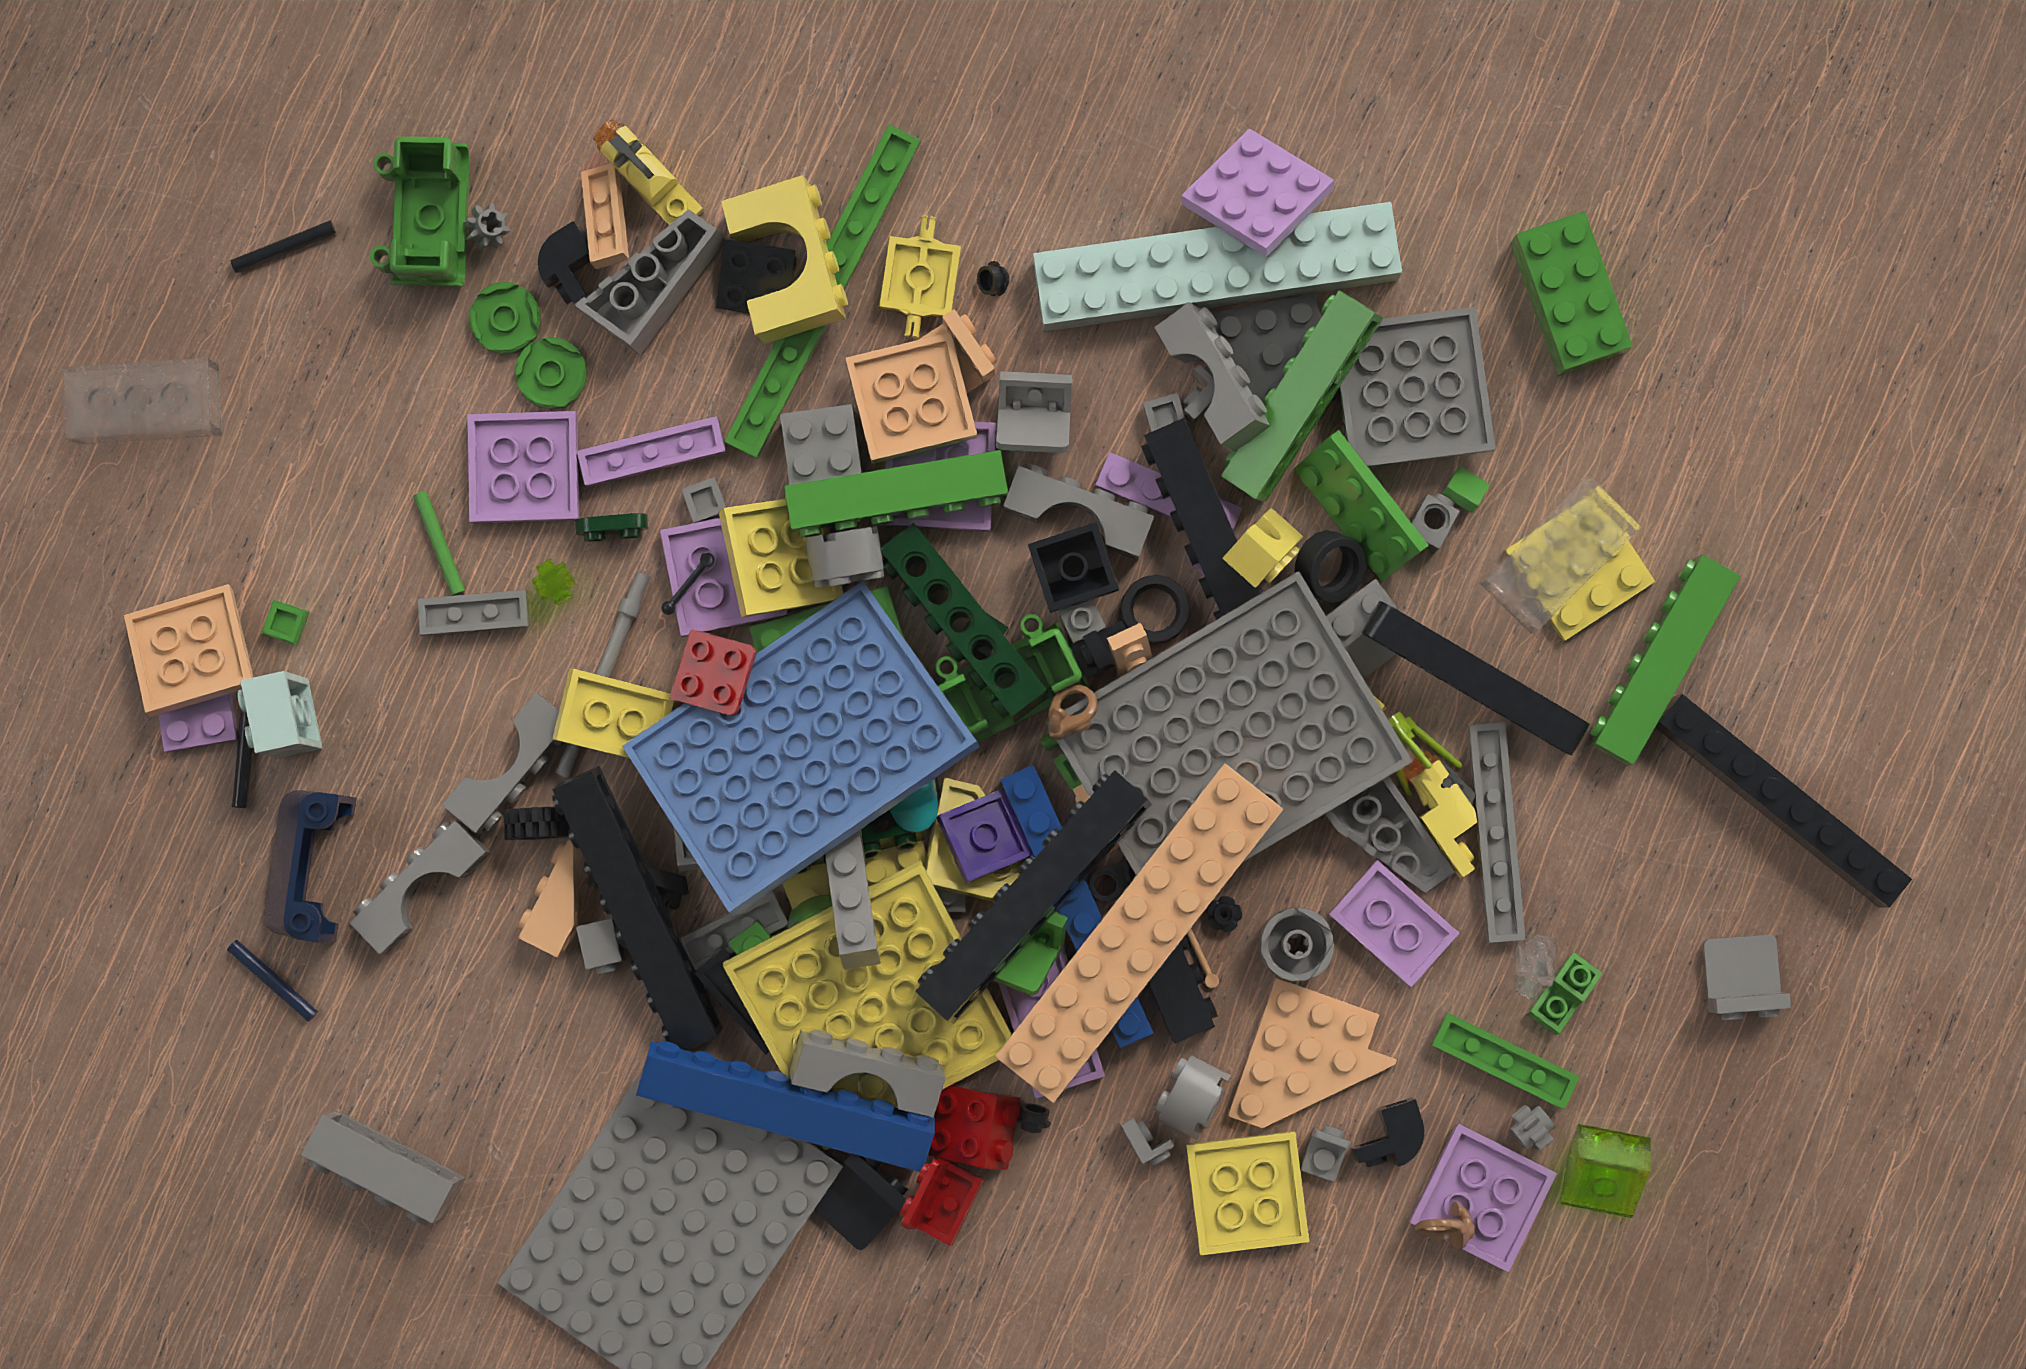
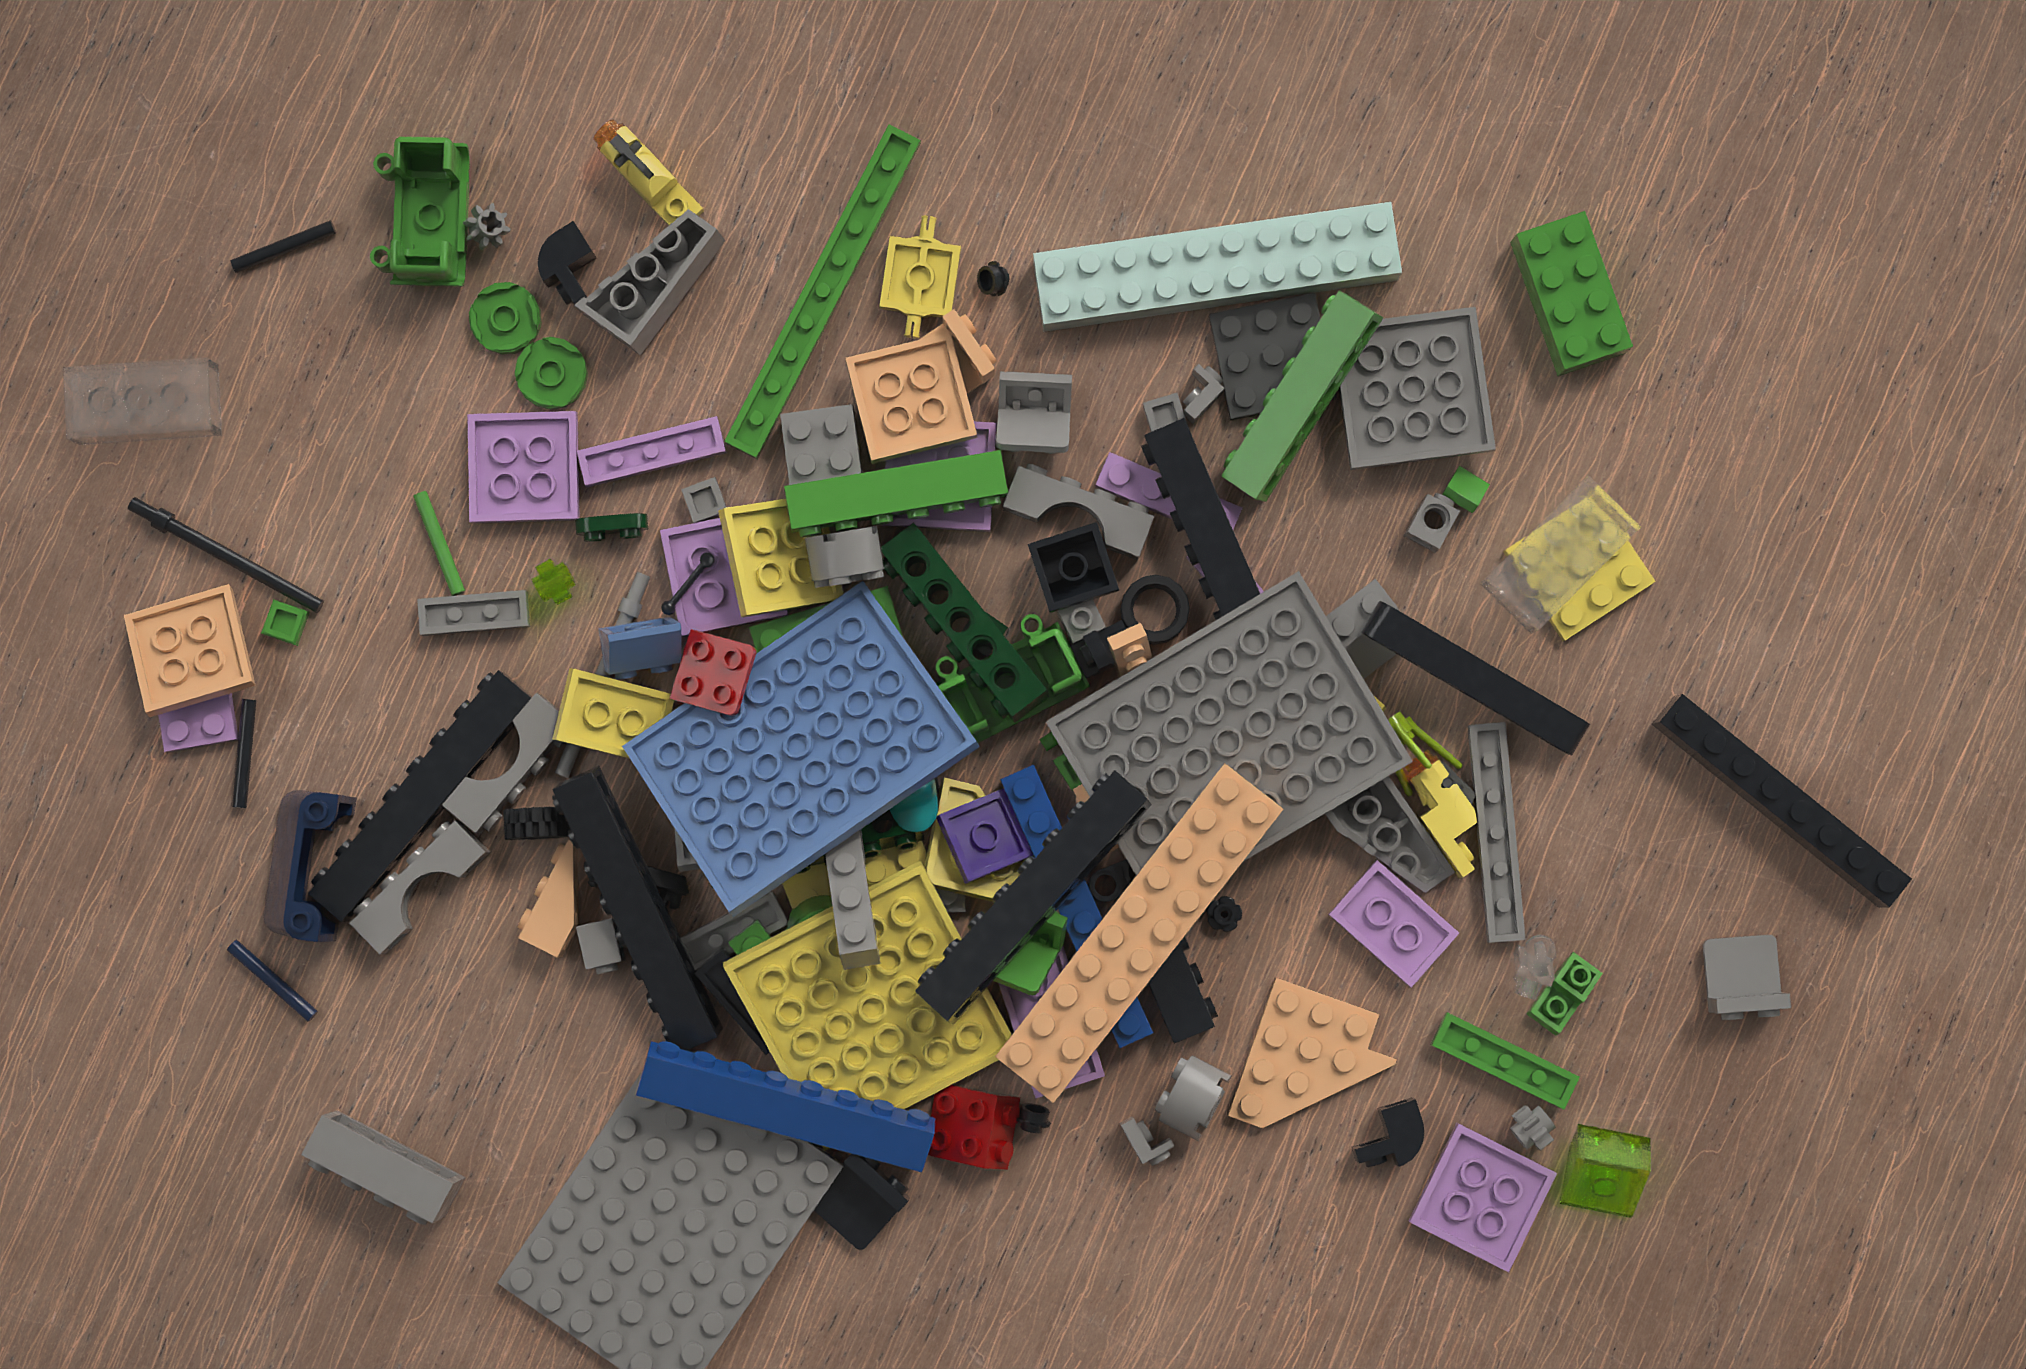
light aqua brick [238,671,323,758] -> none
light nougat plate [581,163,629,269] -> none
black hinge [716,238,797,314] -> none
light yellow arch [721,175,848,344] -> none
light grey arch [789,1030,946,1117] -> none
red bracket [900,1159,985,1246] -> none
medium nougat piece [1048,684,1098,740] -> none
light grey arch [1155,302,1270,450] -> none
lavender plate [1181,128,1334,257] -> none
light nougat hinge [1186,926,1219,988] -> none
light yellow plate [1186,1131,1309,1255] -> none
light yellow arch [1222,508,1303,588] -> none
light grey brick [1258,908,1334,981] -> none
bright green plate [1293,430,1429,582] -> none
black tyre [1295,530,1366,603] -> none
light grey bracket [1300,1124,1351,1182] -> none
medium nougat piece [1415,1202,1475,1250] -> none
bright green brick [1589,554,1741,766] -> none
none -> black bar [128,497,324,613]
none -> black brick [308,670,532,922]
none -> medium blue slope [598,617,682,679]

